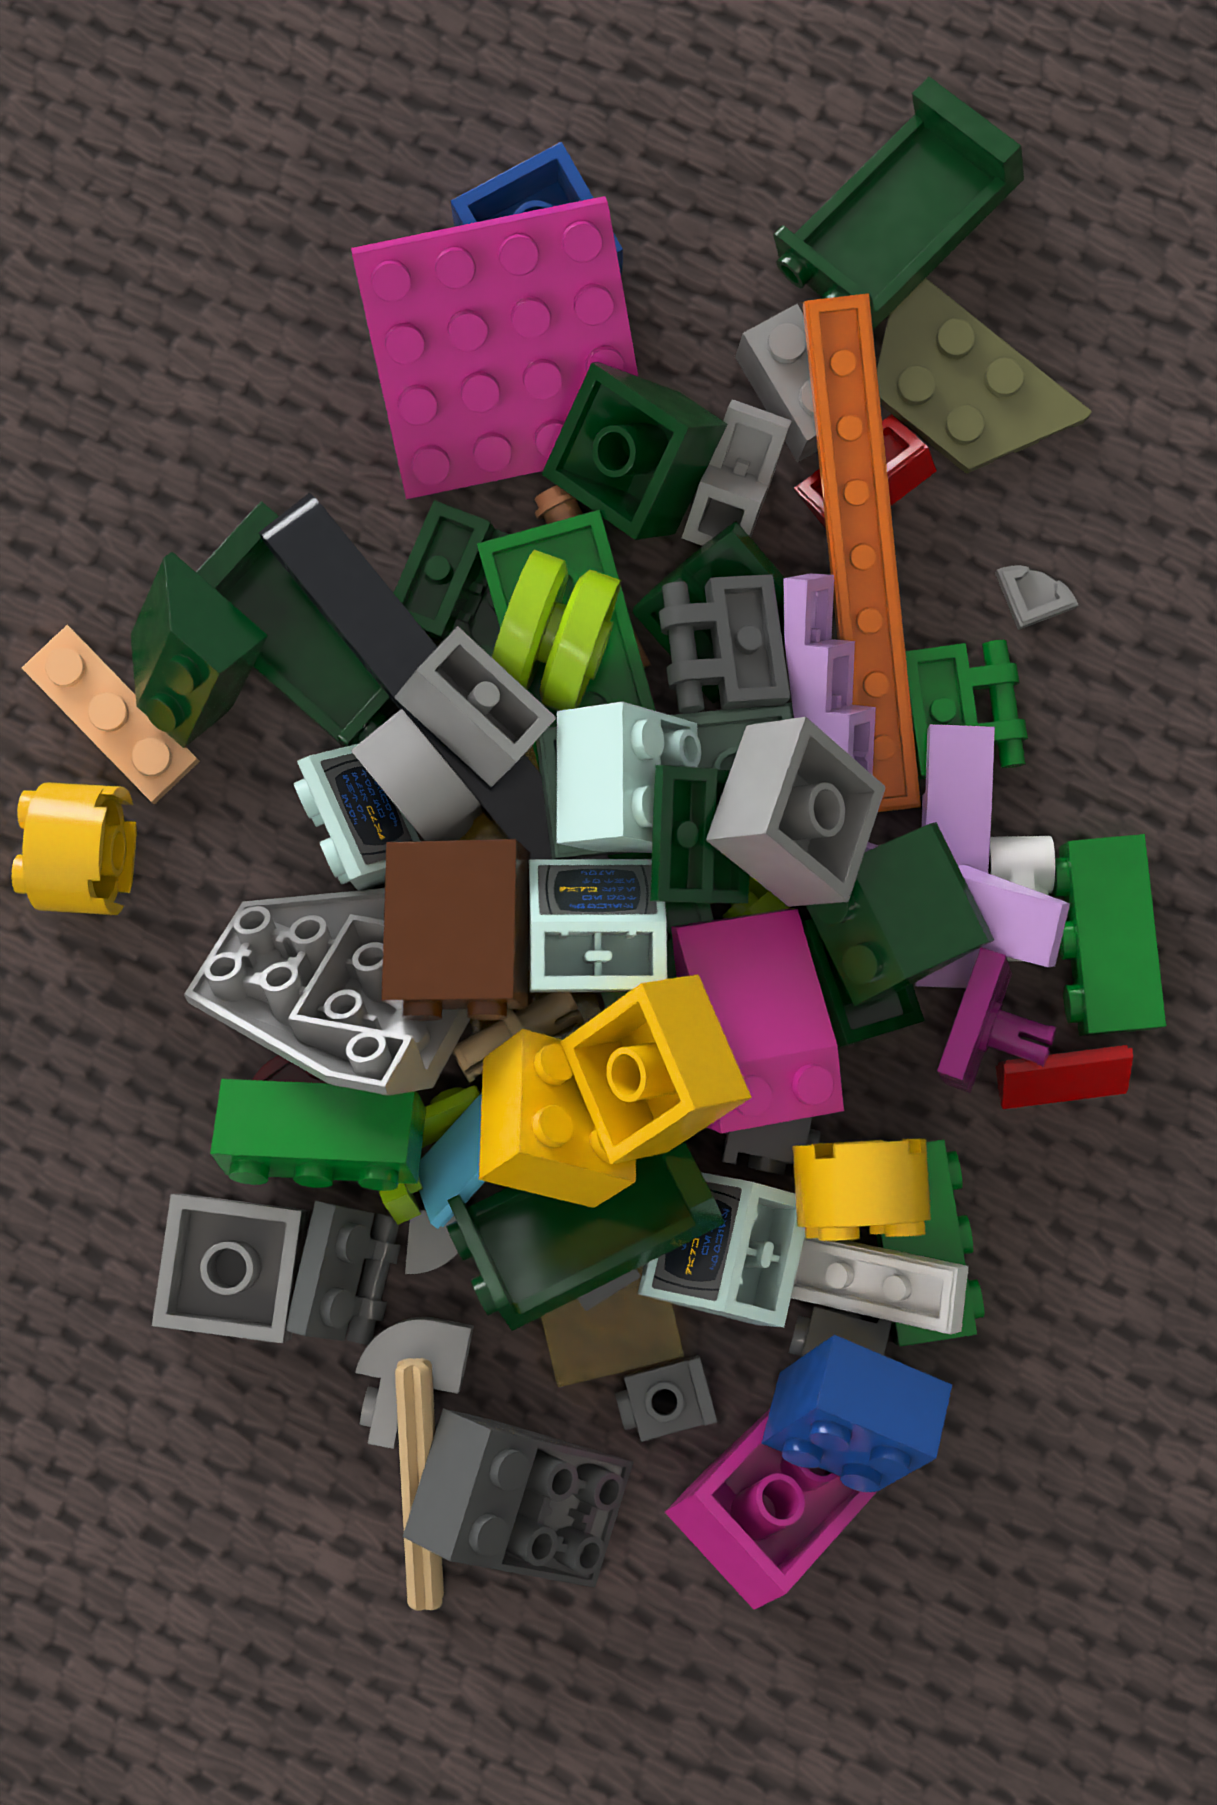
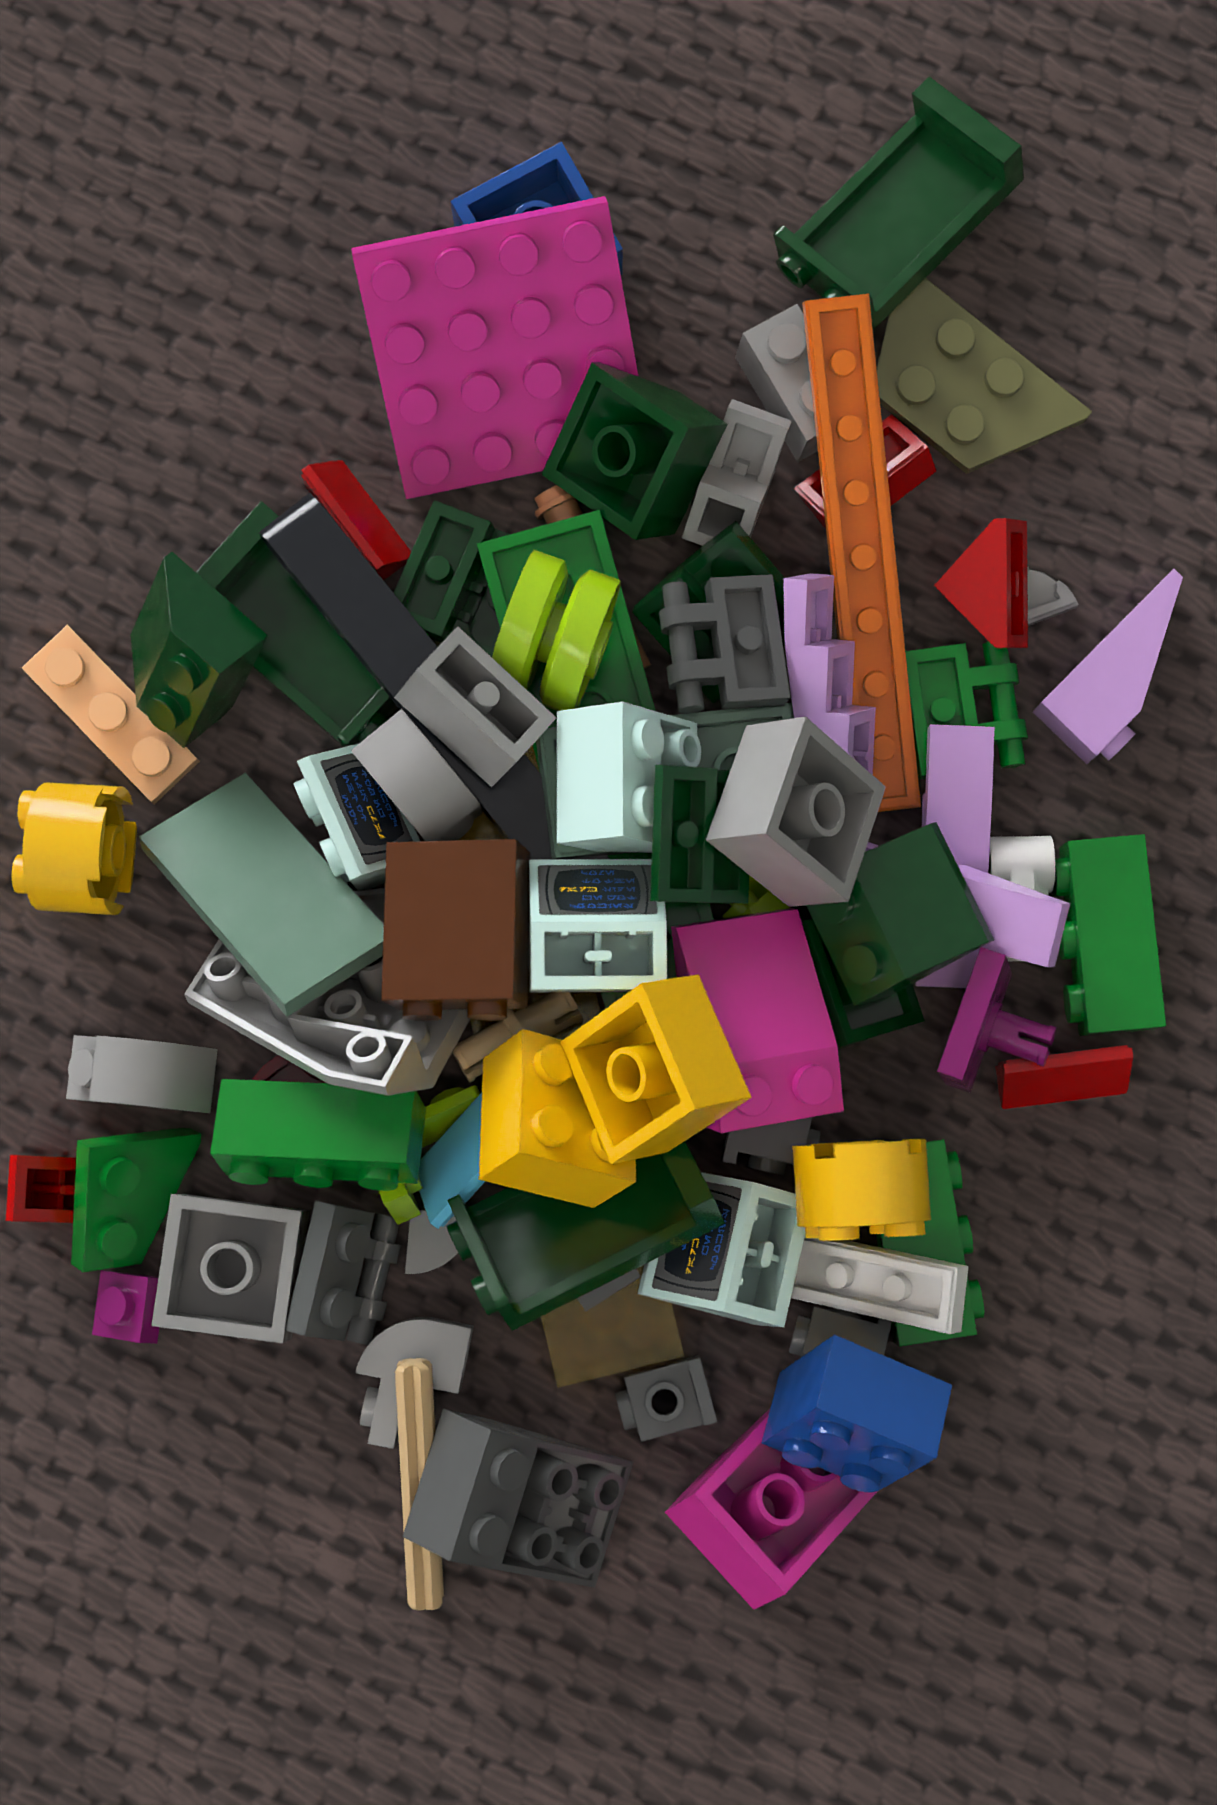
none -> red slope [6,1155,76,1223]
none -> light grey brick [66,1035,218,1113]
none -> green wing [71,1128,201,1272]
none -> magenta plate [92,1270,159,1344]
none -> sand green tile [139,773,384,1017]
none -> red slope [301,460,411,581]
none -> red slope [934,518,1028,648]
none -> lavender slope [1033,569,1183,764]

